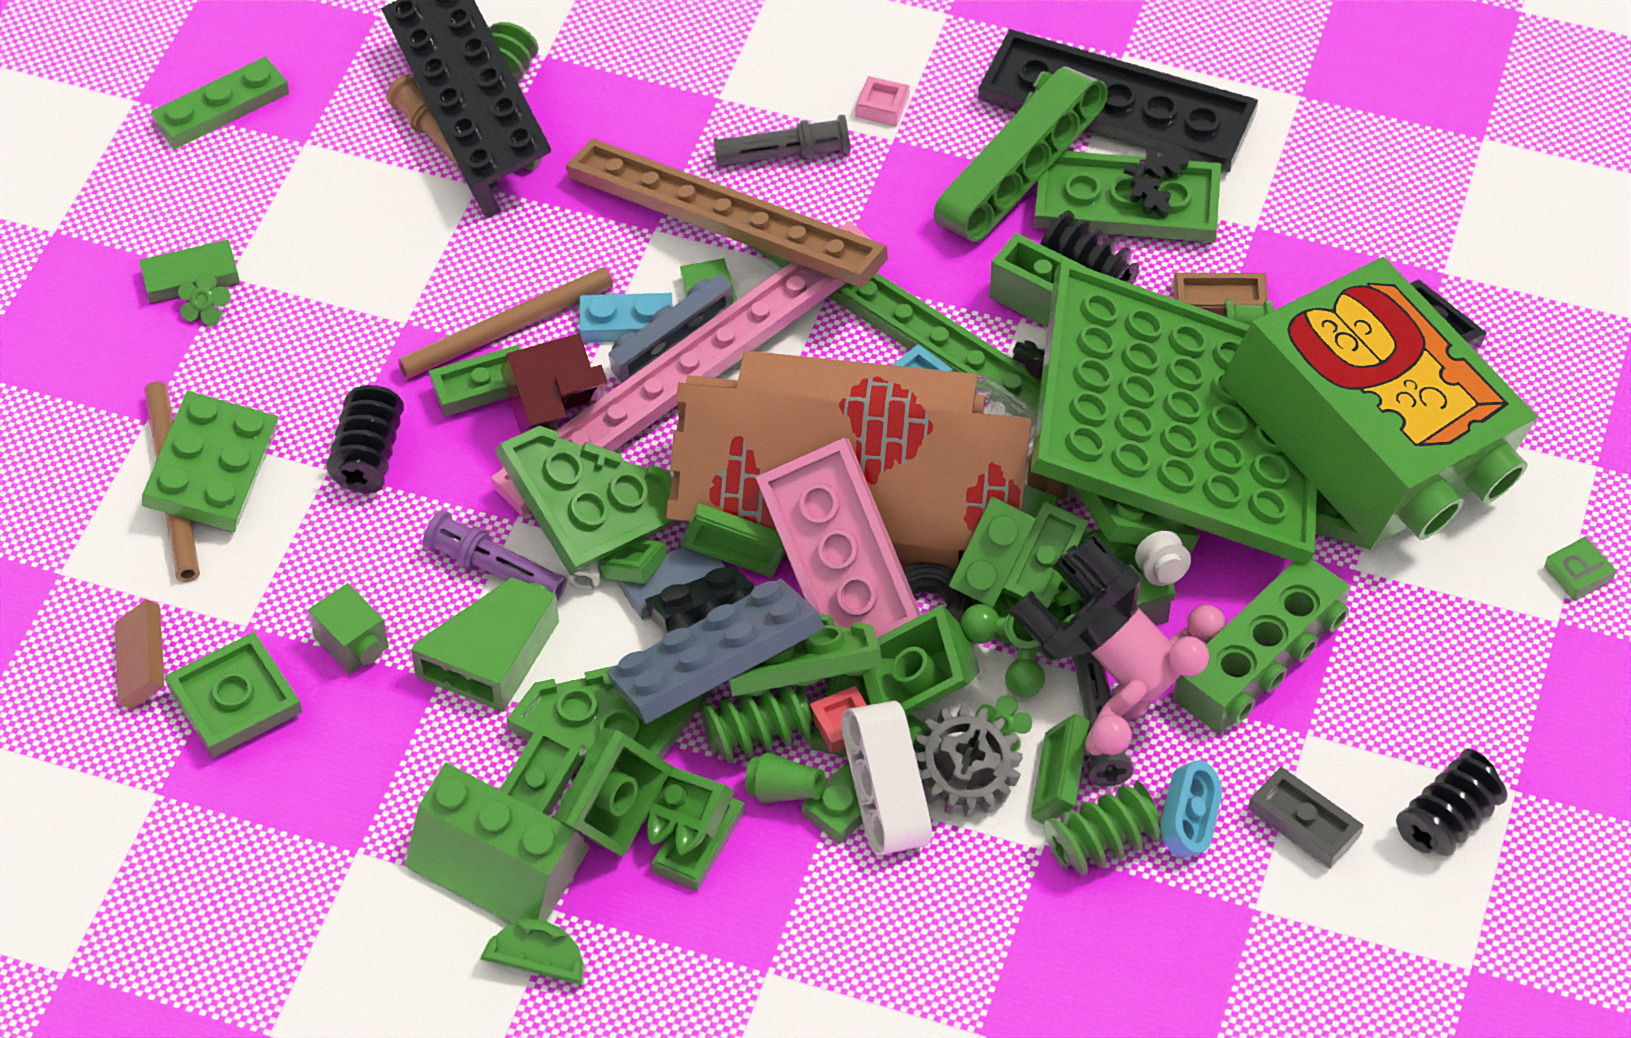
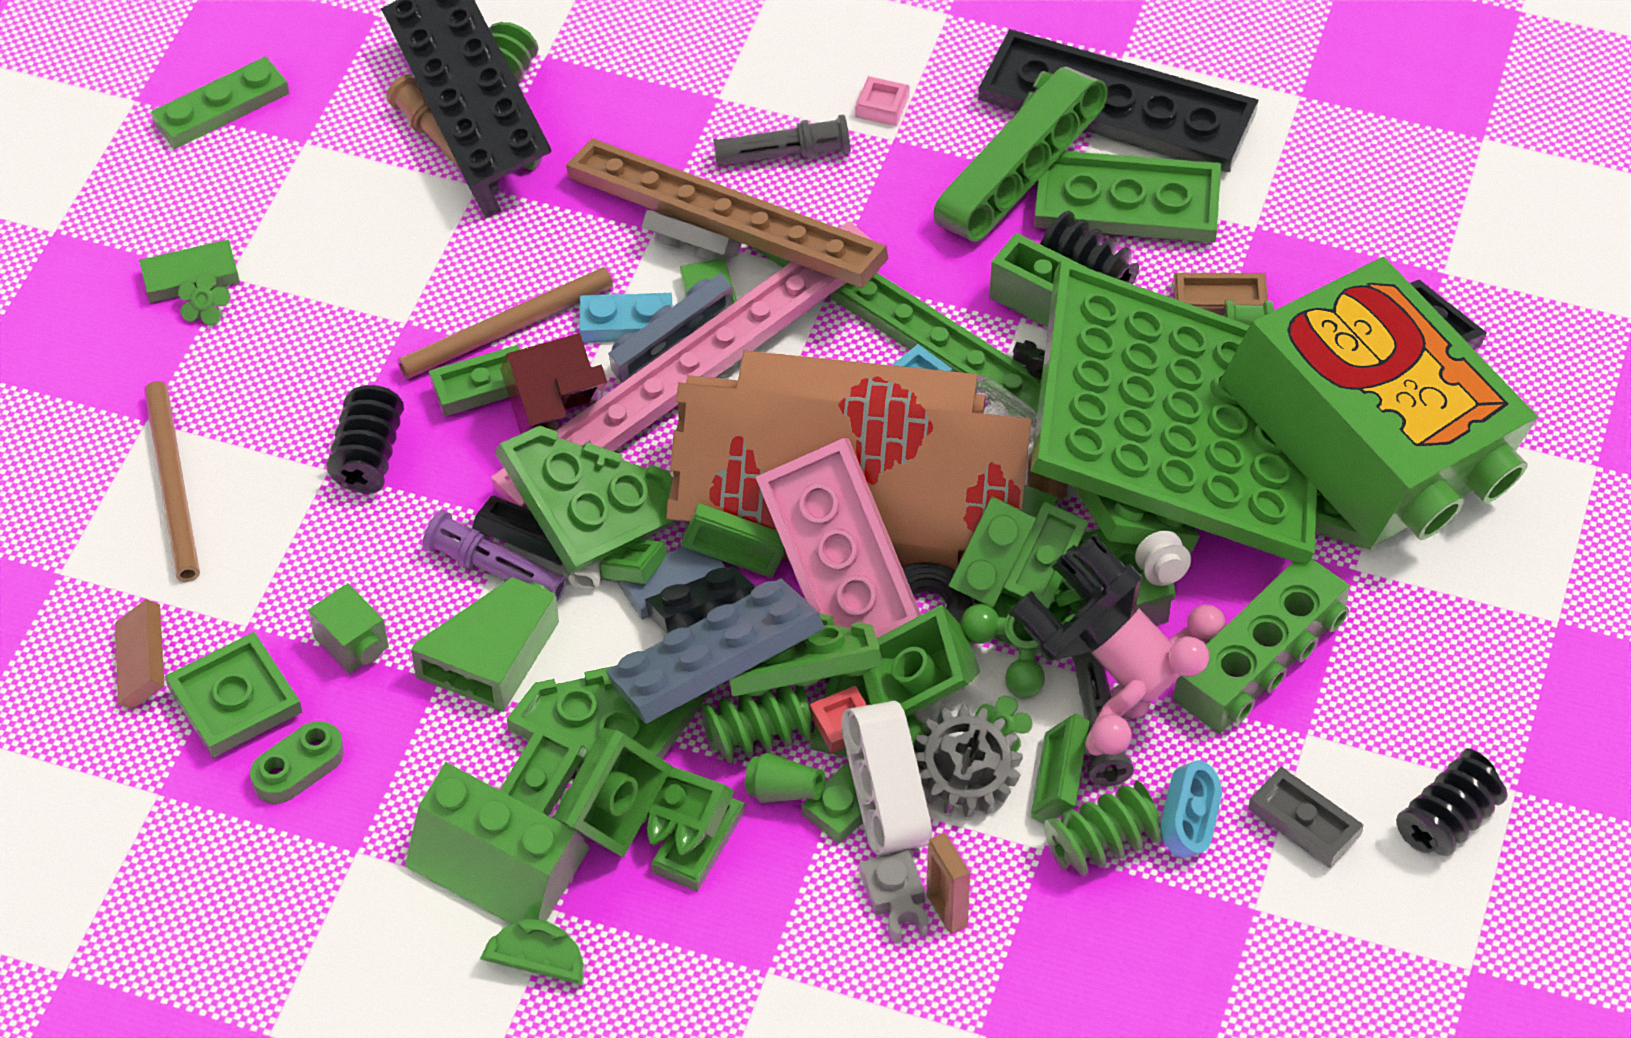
bright green plate [141,390,279,532] -> none
black animal [1123,148,1190,218] -> none
bright green tile [1544,536,1616,600] -> none
none -> bright green plate [250,721,345,804]
none -> black tile [472,496,563,566]
none -> light grey plate [641,210,742,260]
none -> light grey plate [859,849,928,944]
none -> medium nougat tile [926,832,971,934]

